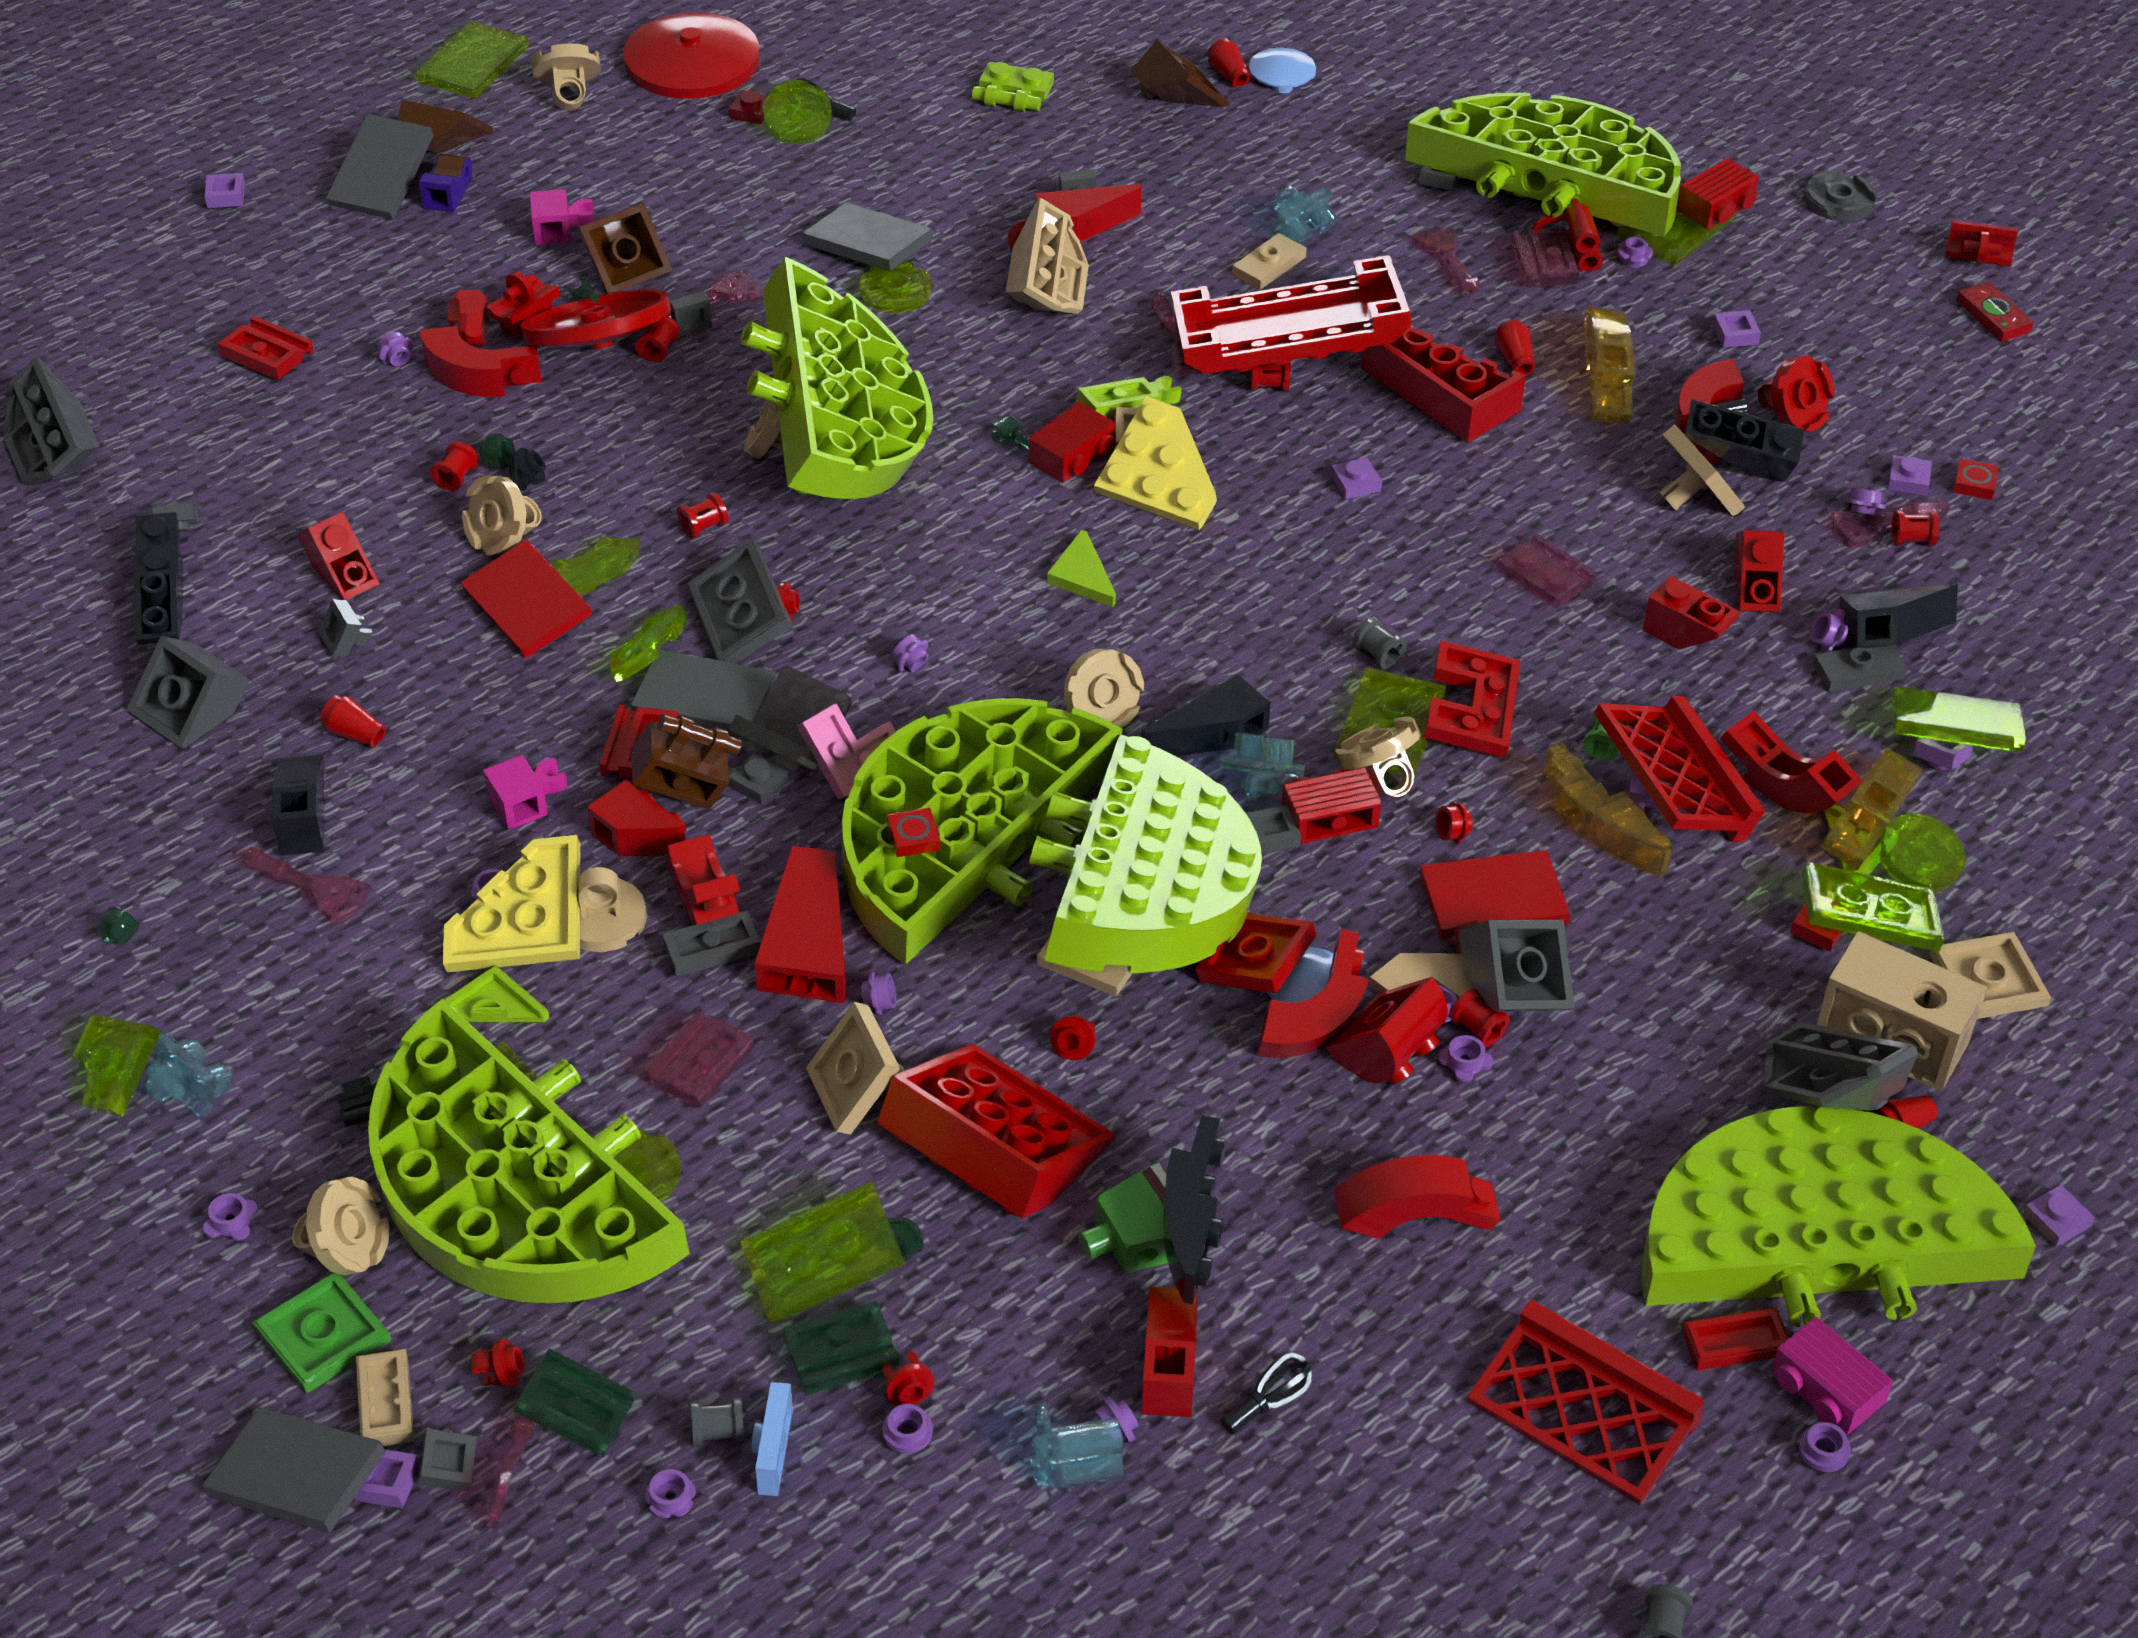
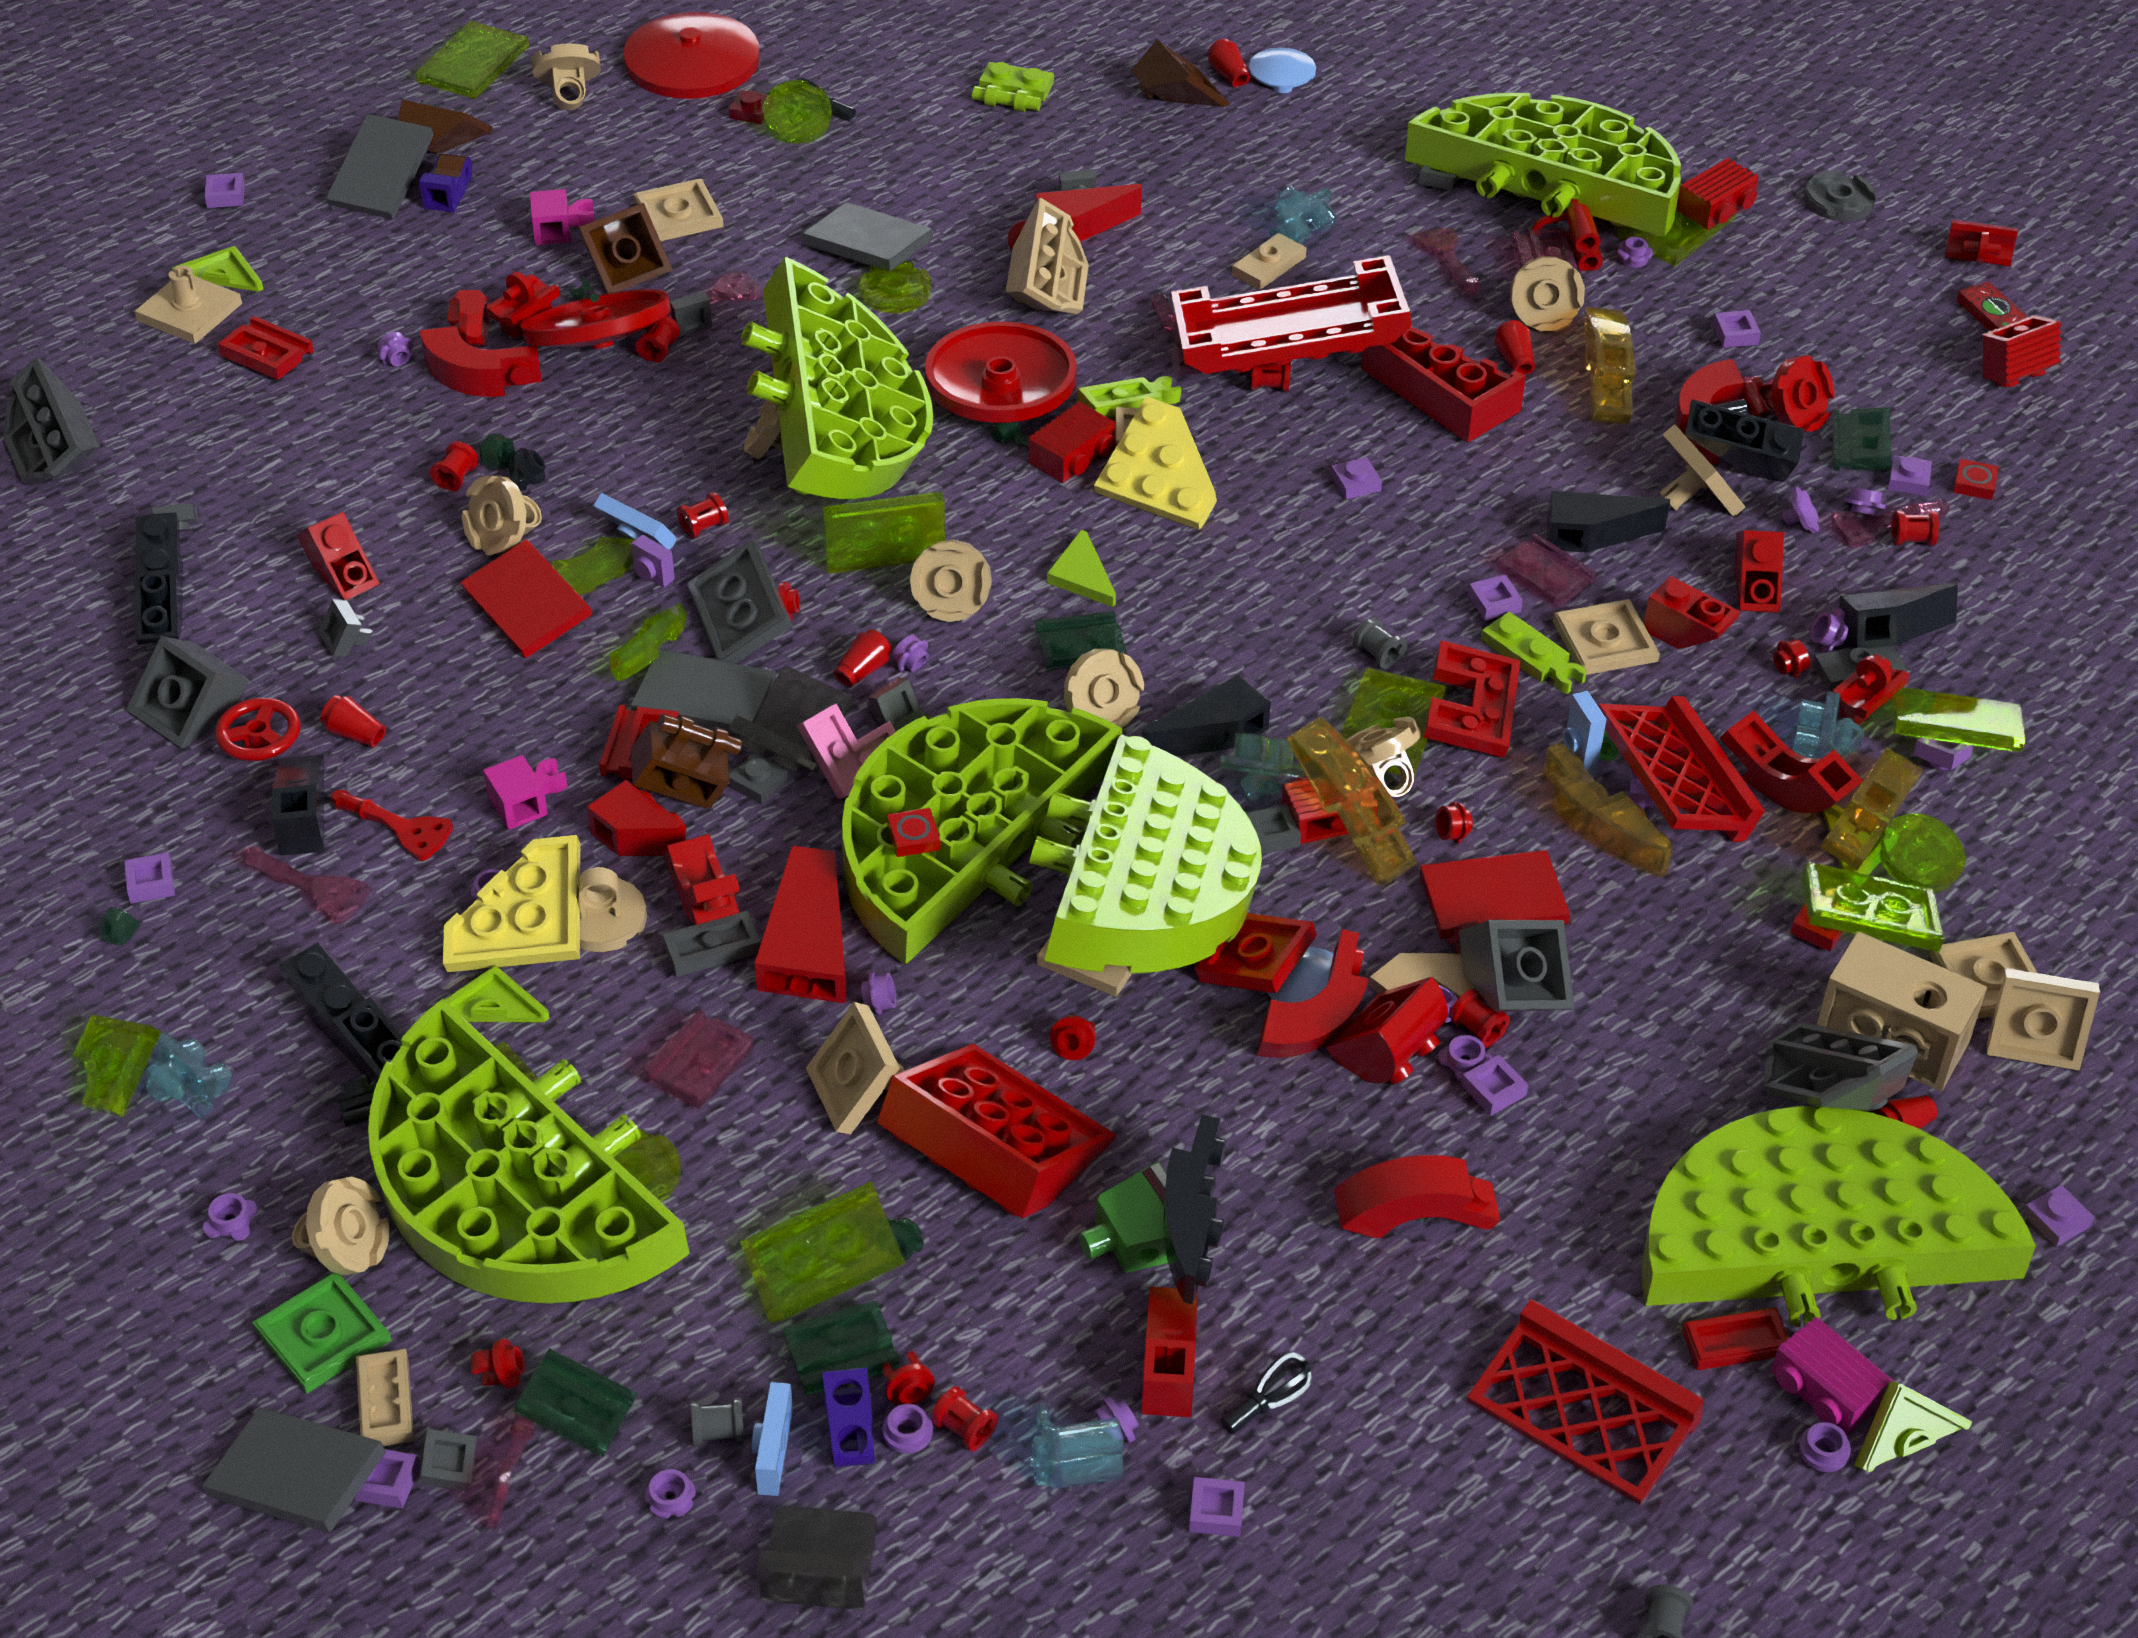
none -> medium lavender plate [124,852,175,903]
none -> tan tile [135,265,242,344]
none -> lime tile [172,246,263,291]
none -> red piece [215,698,301,761]
none -> black slope [280,942,403,1082]
none -> red piece [330,790,454,861]
none -> light blue plate [593,493,677,550]
none -> medium lavender plate [631,535,675,588]
none -> tan tile [634,179,724,241]
none -> clear smoke bracket [757,1506,877,1610]
none -> dark purple leg [822,1367,875,1468]
none -> clear neon green tile [823,491,945,574]
none -> red cone [833,629,892,688]
none -> dark grey tile [867,677,923,731]
none -> tan tile [910,539,992,622]
none -> red dish [925,321,1077,423]
none -> red bush [931,1386,998,1452]
none -> clear green plate [1035,611,1127,671]
none -> medium lavender plate [1189,1477,1245,1537]
none -> clear yellow slope [1286,717,1417,886]
none -> medium lavender plate [1461,1055,1528,1116]
none -> medium lavender plate [1468,574,1523,621]
none -> lime plate [1481,611,1586,694]
none -> tan tile [1510,256,1585,331]
none -> black slope [1547,491,1670,553]
none -> tan tile [1553,599,1660,675]
none -> light blue plate [1563,691,1606,780]
none -> red arm [1742,376,1771,418]
none -> red plate [1773,639,1810,678]
none -> medium lavender plant [1782,487,1819,533]
none -> clear light blue hips [1792,691,1864,759]
none -> red hips [1830,654,1910,725]
none -> clear green plate [1833,407,1891,471]
none -> lime tile [1854,1381,1972,1472]
none -> red brick [1983,315,2062,387]
none -> tan tile [1986,968,2100,1071]

